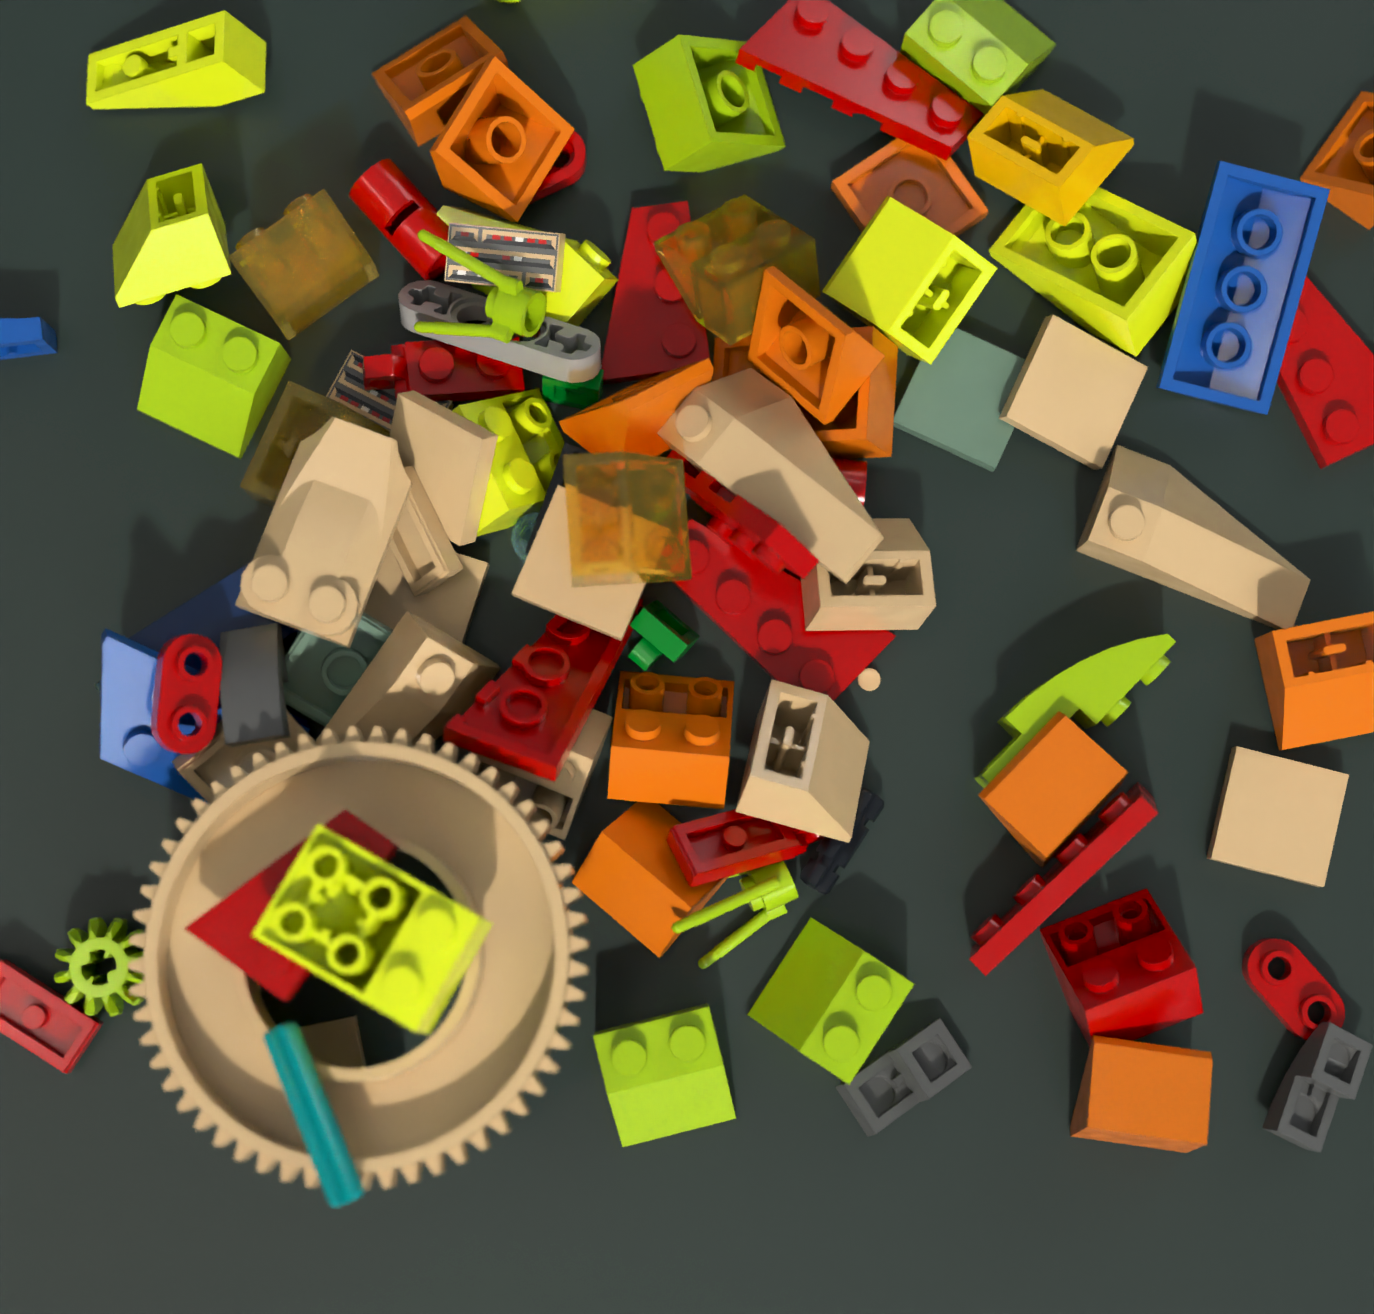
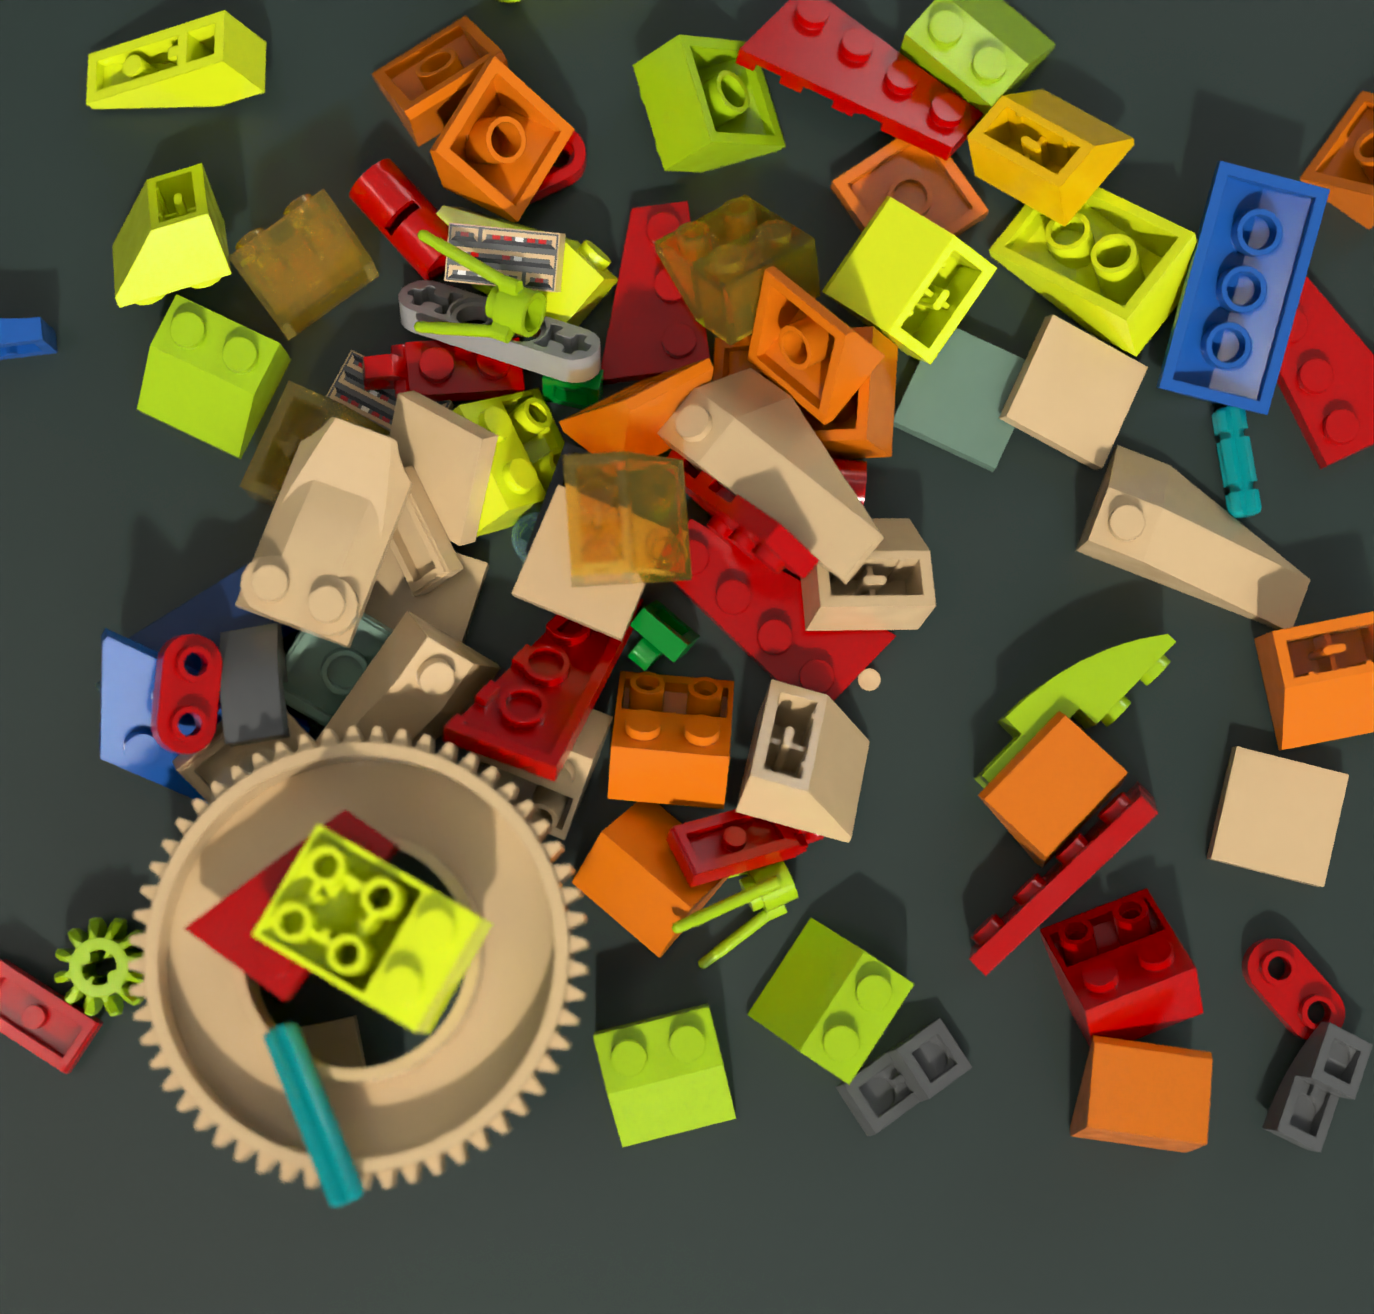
black axle [800,787,884,895] -> none
none -> teal axle [1212,406,1262,518]

